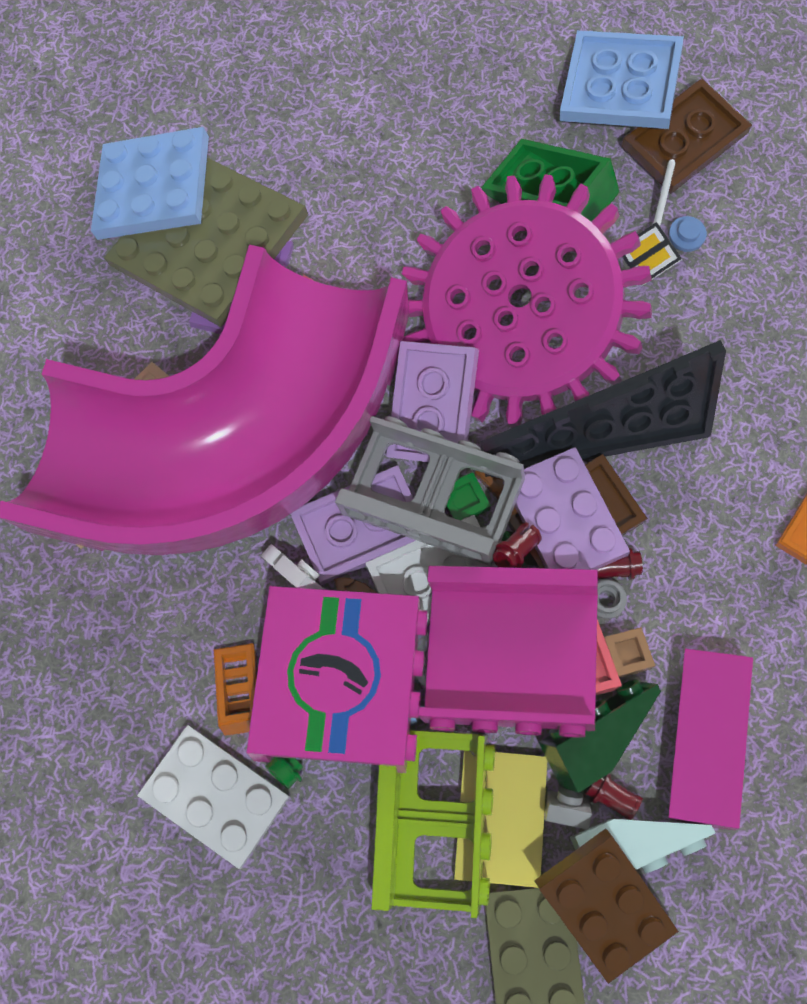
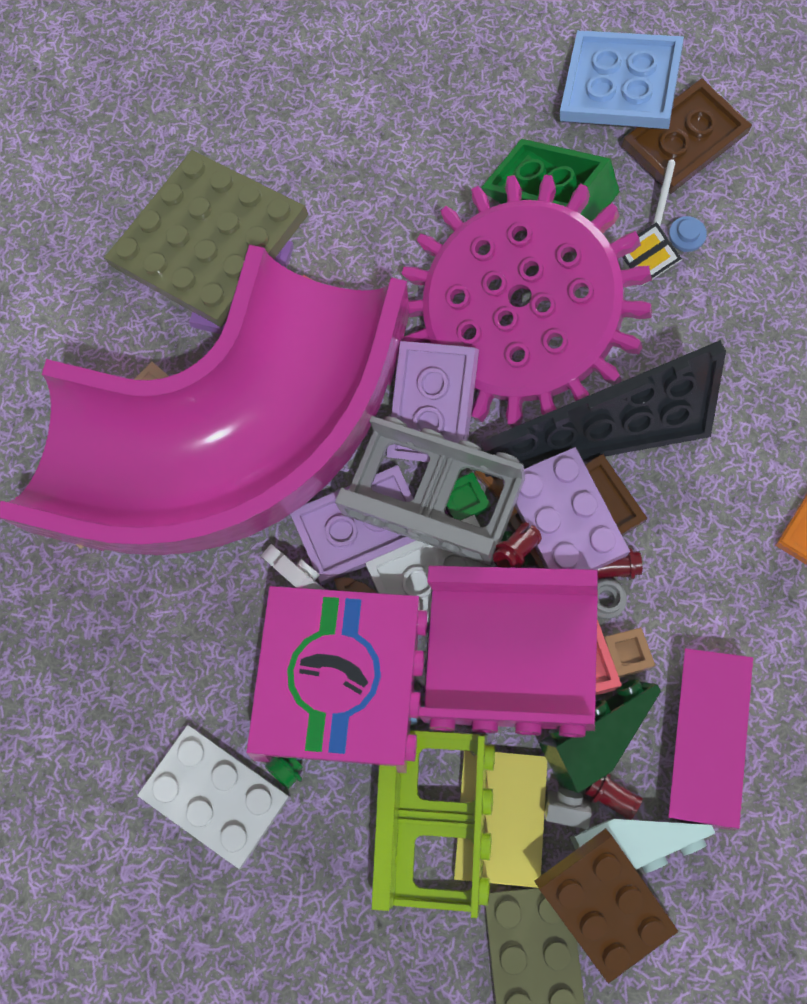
light blue plate [91,127,209,240] -> none
orange slope [214,643,258,736] -> none

